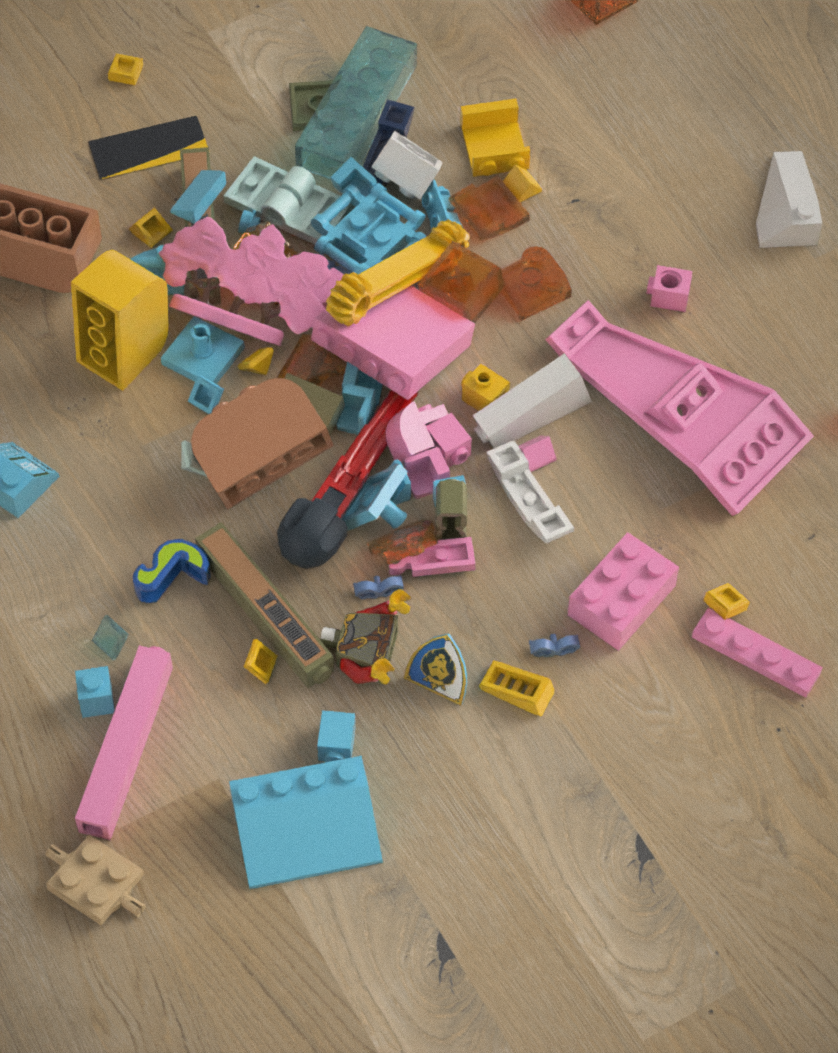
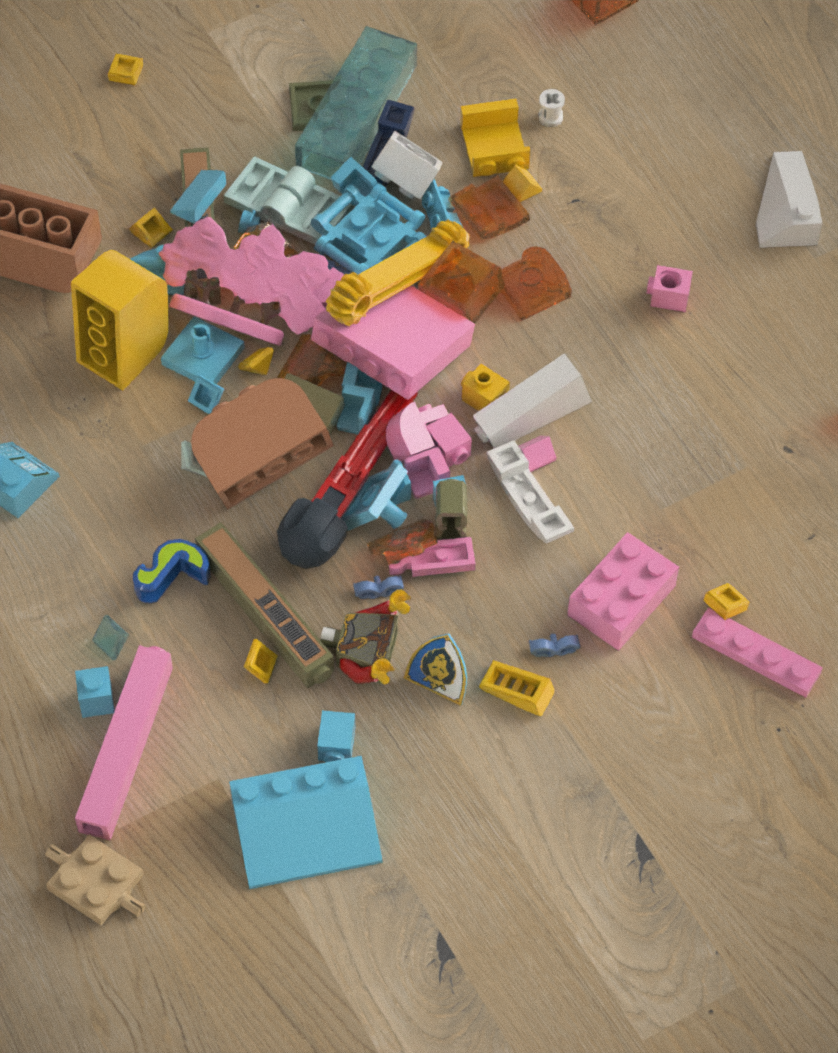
black sticker [88,116,210,179] -> none
bright pink wing [545,300,814,516] -> none
none -> white bush [538,89,565,127]

